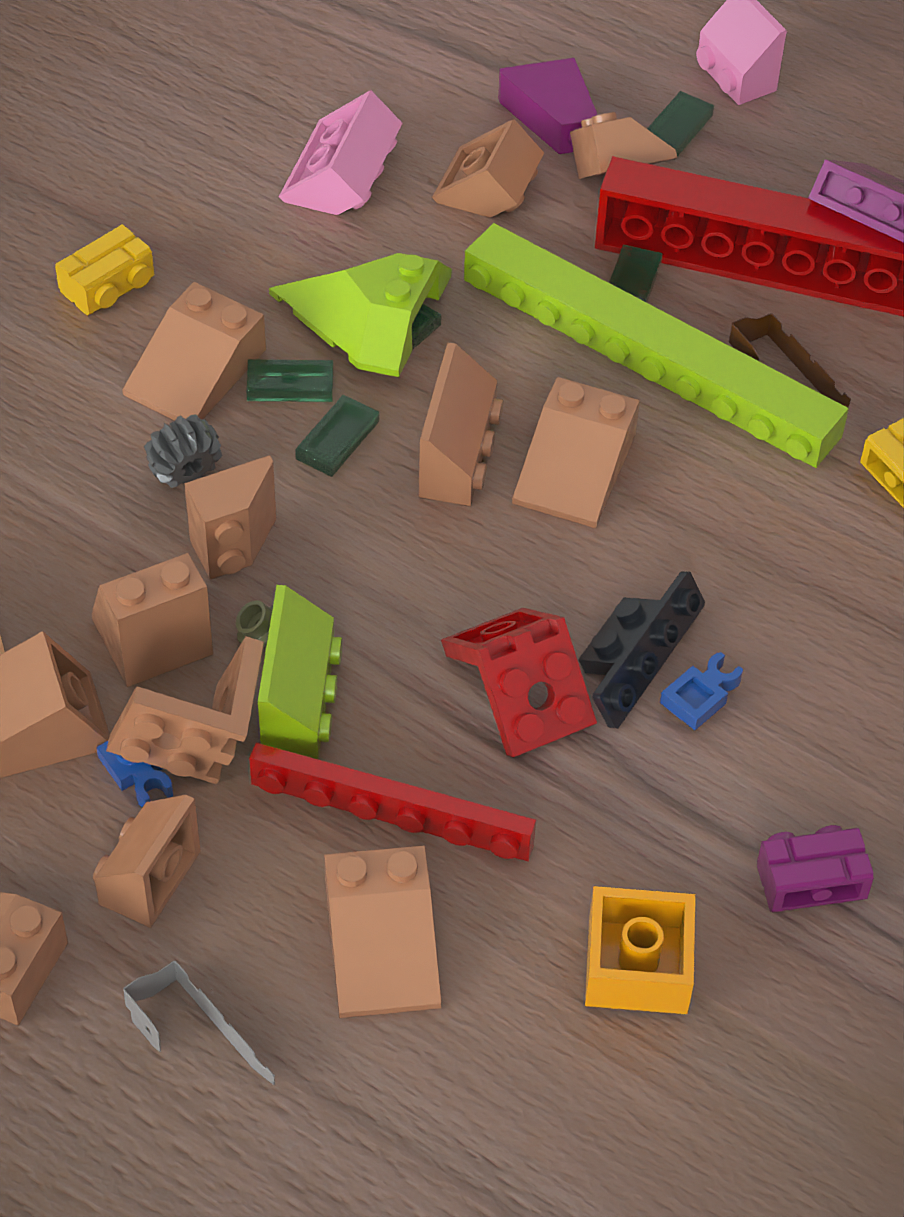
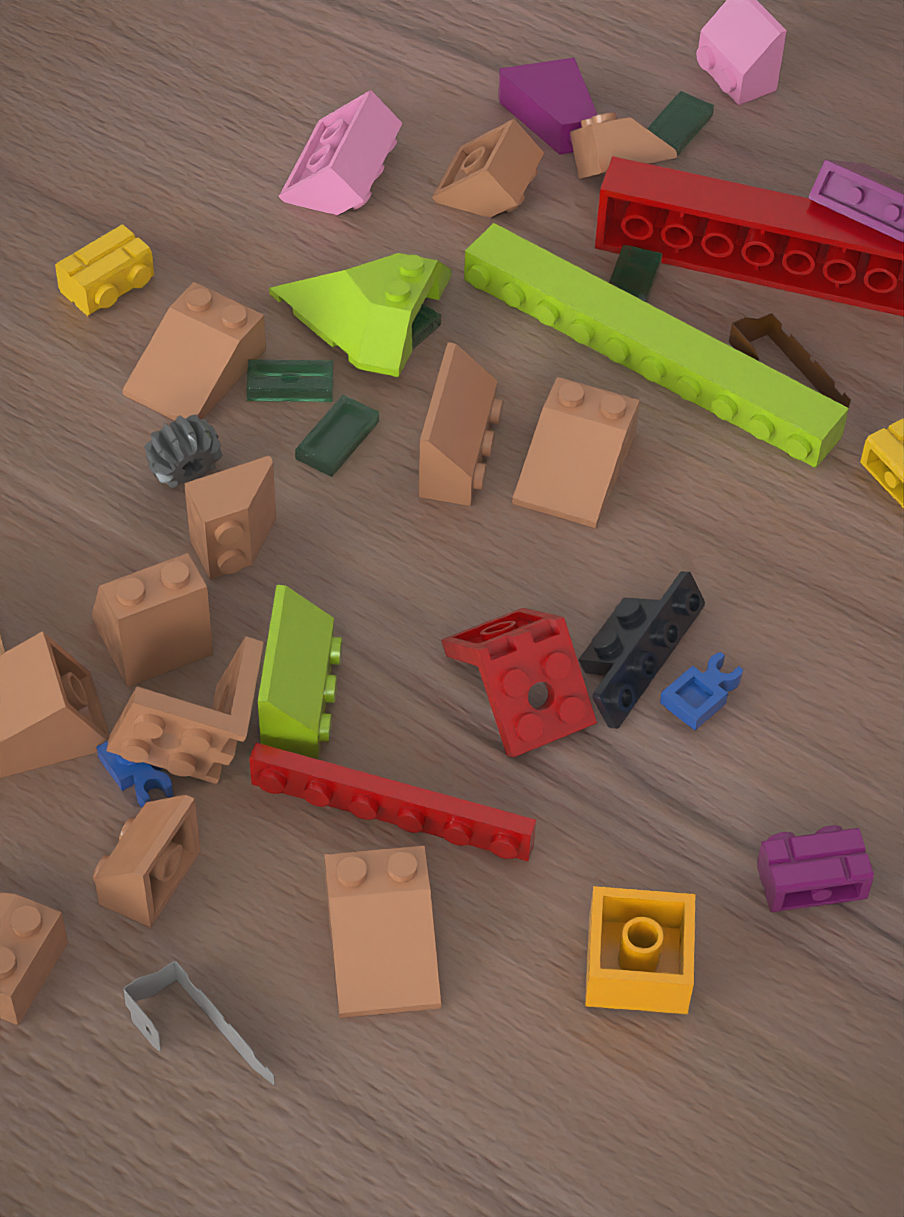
olive plate [236,600,273,647] -> none

